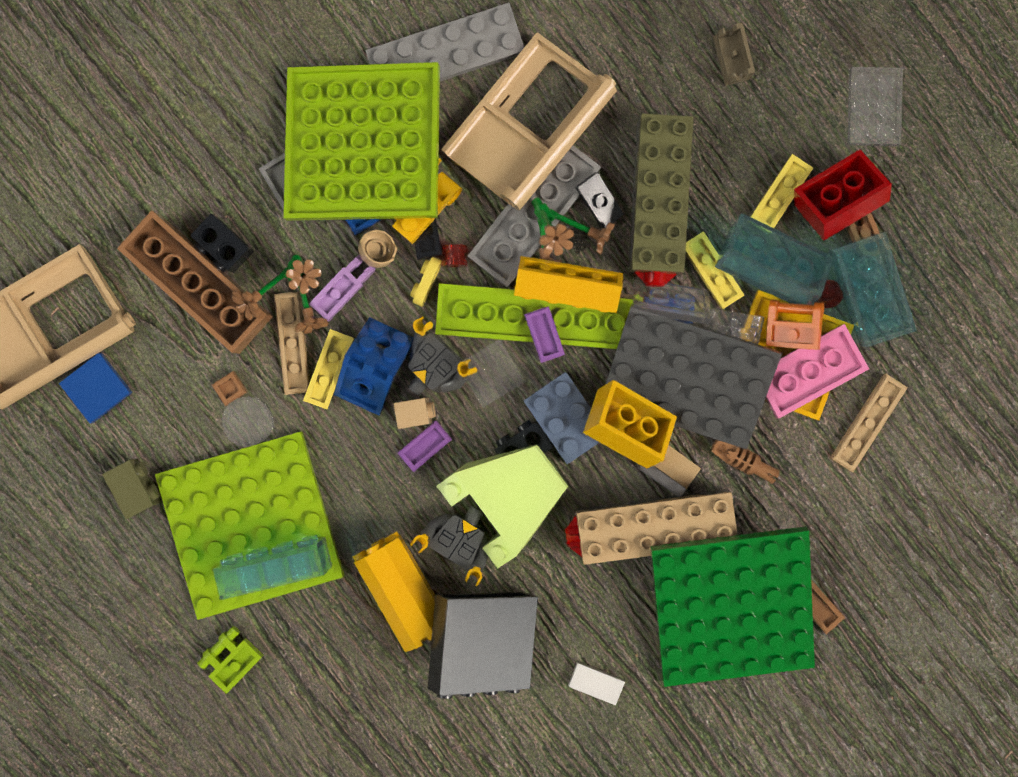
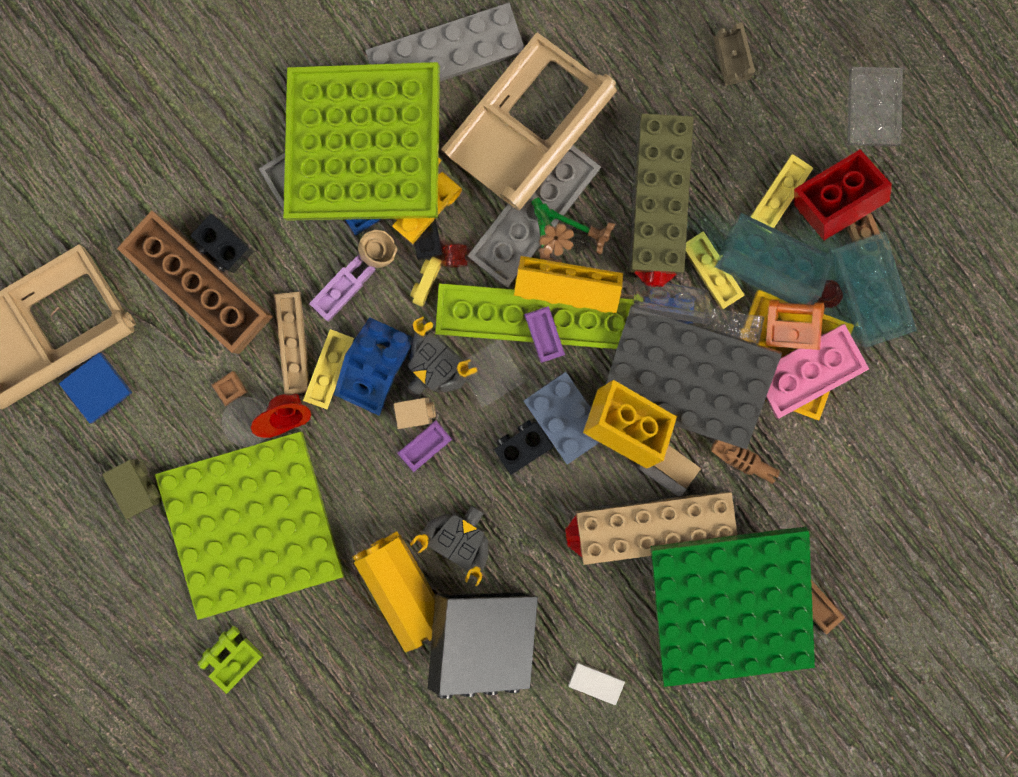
clear light blue brick [213,535,332,600] -> none
medium nougat plant [232,255,329,334] -> none
yellowish green wedge [437,445,568,568] -> none
plate [575,172,624,229] -> none
tan tile [830,374,908,472] -> none
none -> red piece [250,393,311,438]

